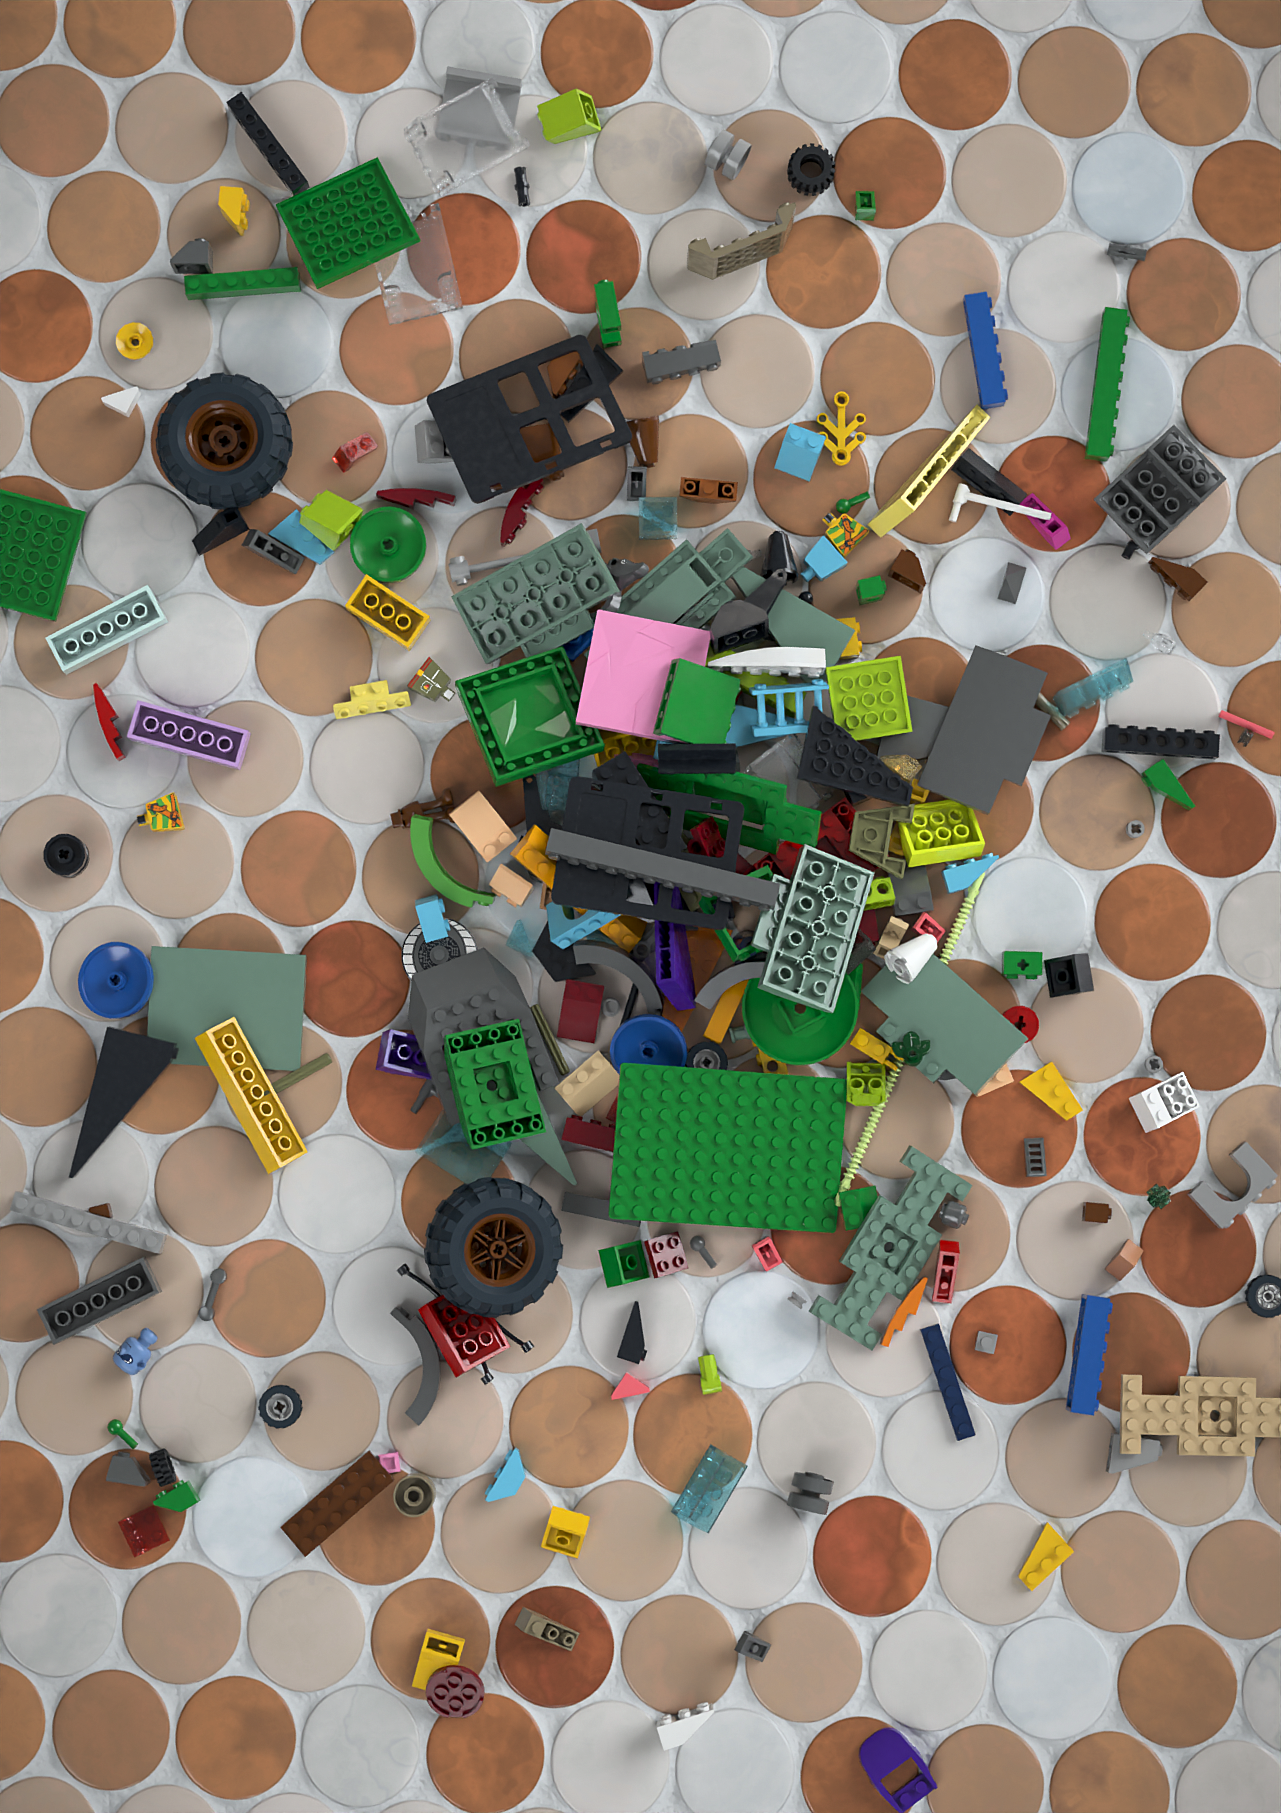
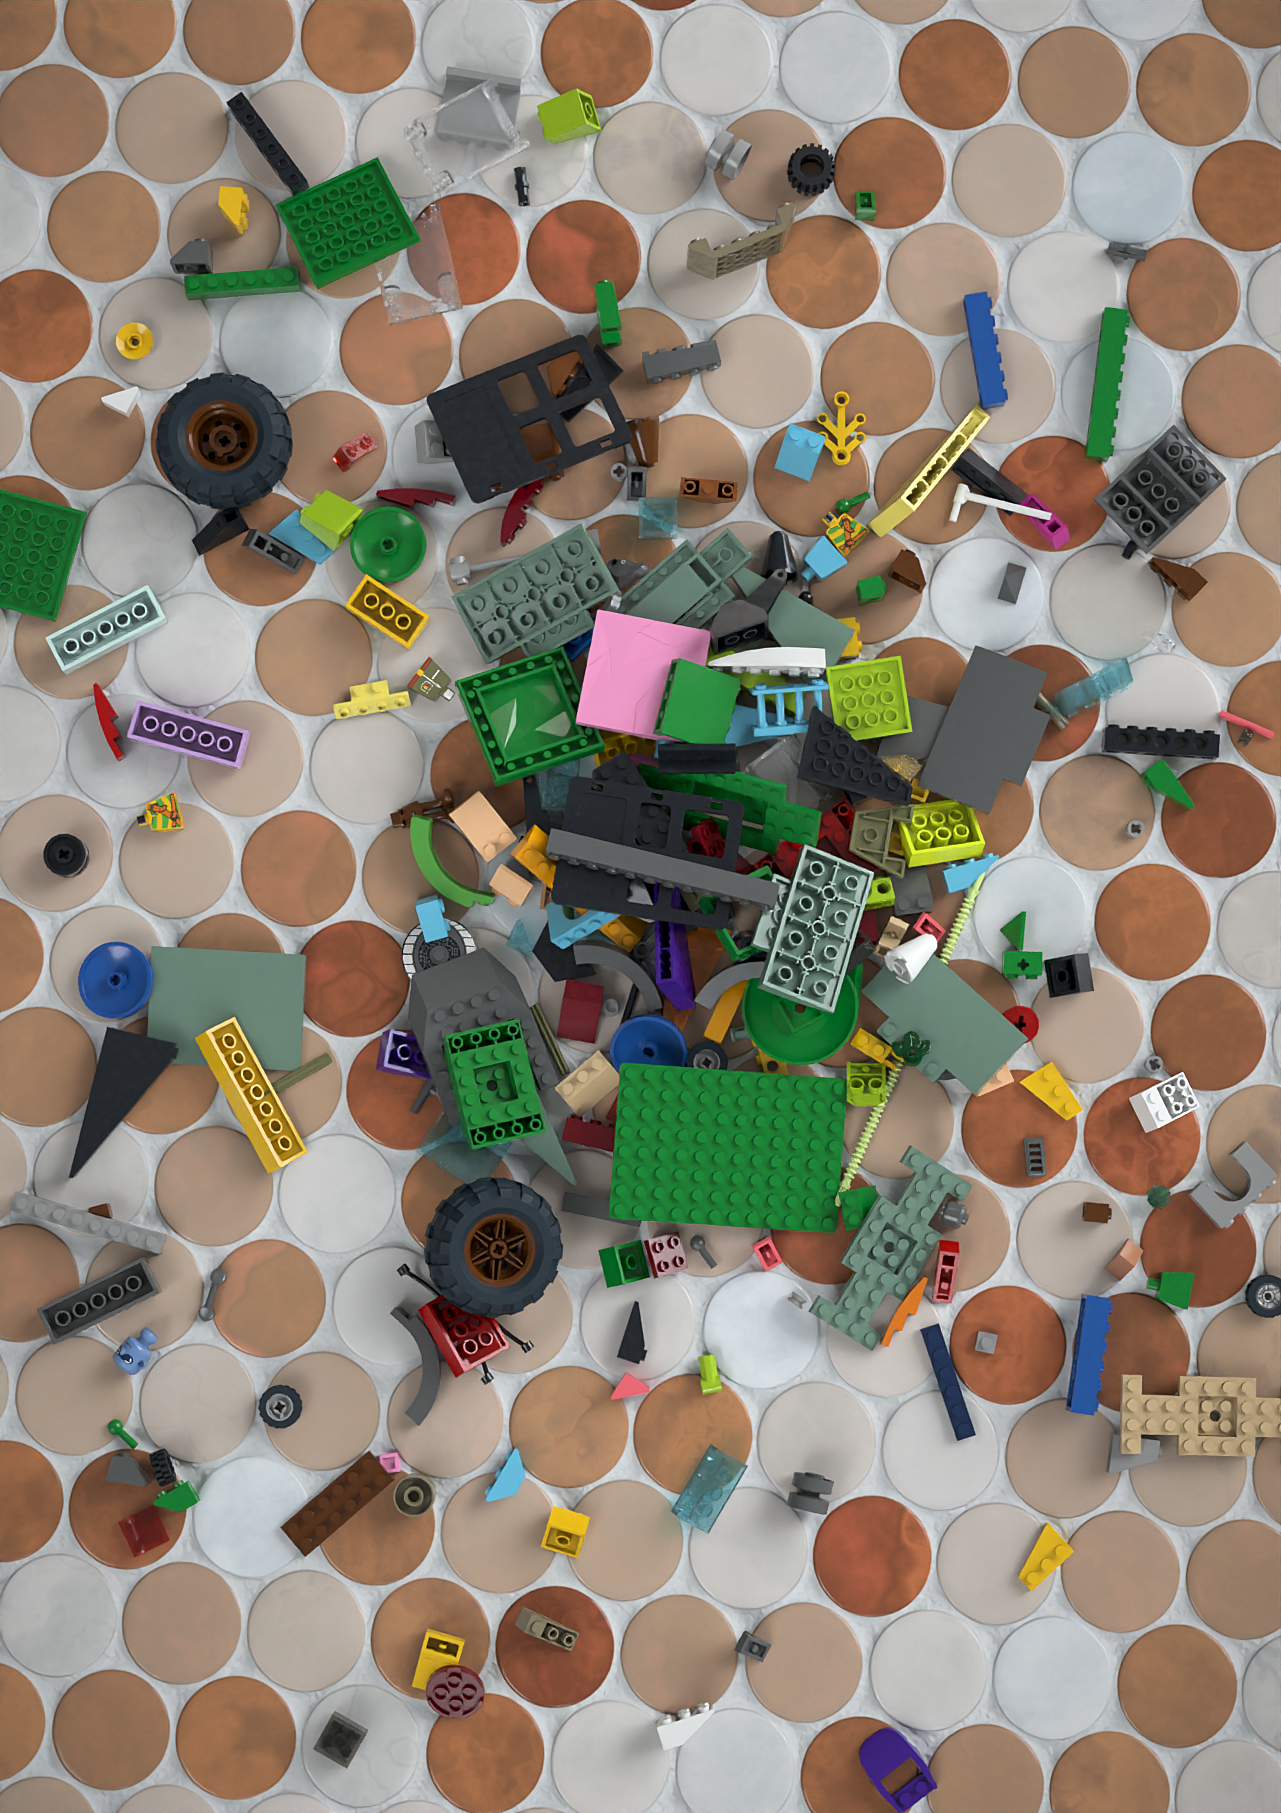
none -> clear smoke brick [313,1711,368,1769]
none -> light grey bush [610,463,628,482]
none -> green slope [1000,911,1026,951]
none -> green torso [1146,1272,1194,1310]

